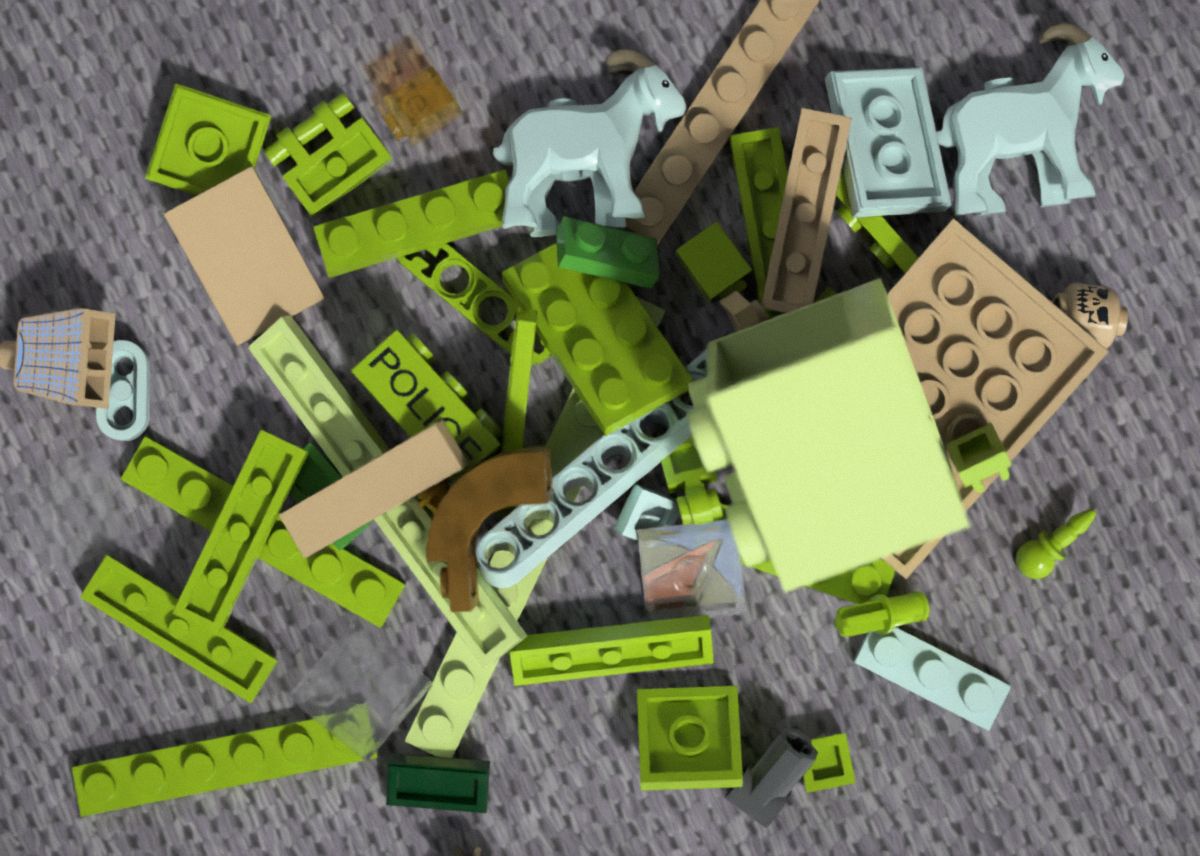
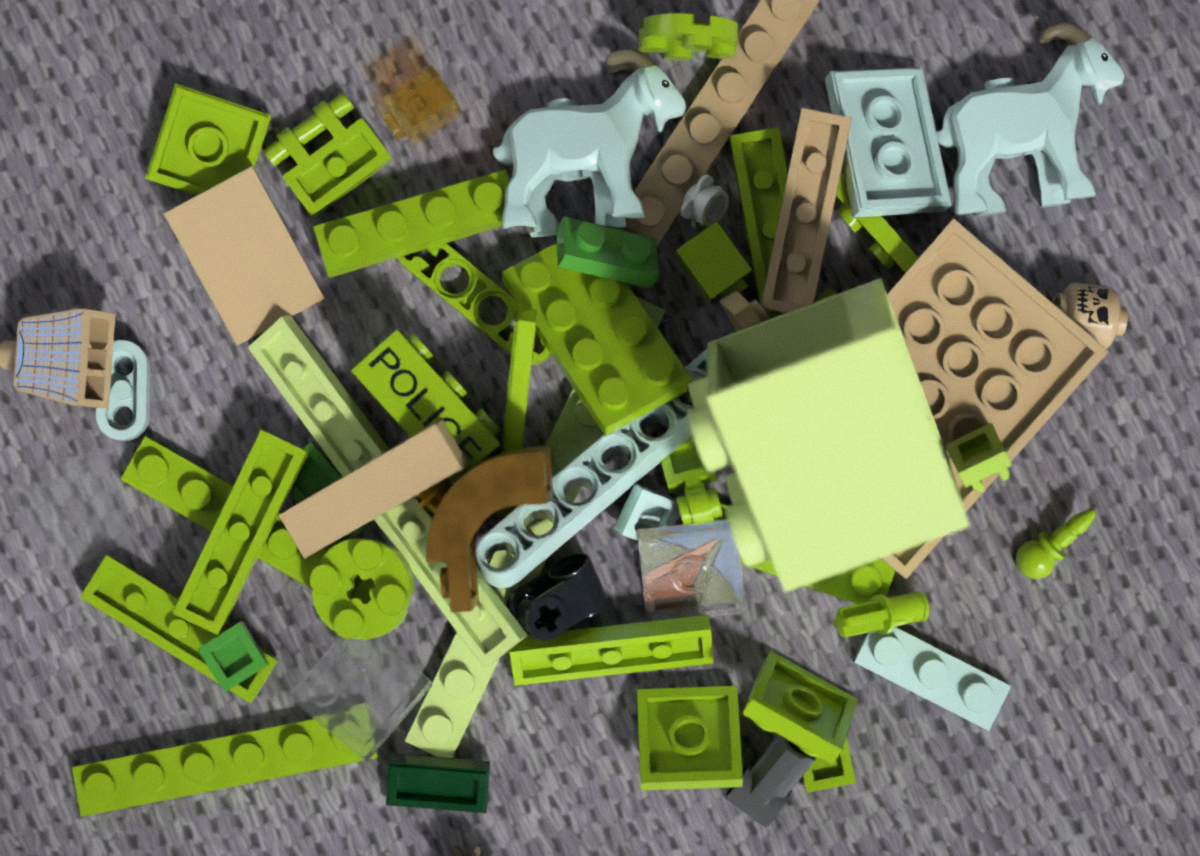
none -> bright green plate [197,621,270,692]
none -> lime plate [310,538,415,640]
none -> black piece [506,553,608,641]
none -> lime plate [638,13,738,61]
none -> white plate [681,174,729,230]
none -> lime plate [742,650,858,764]

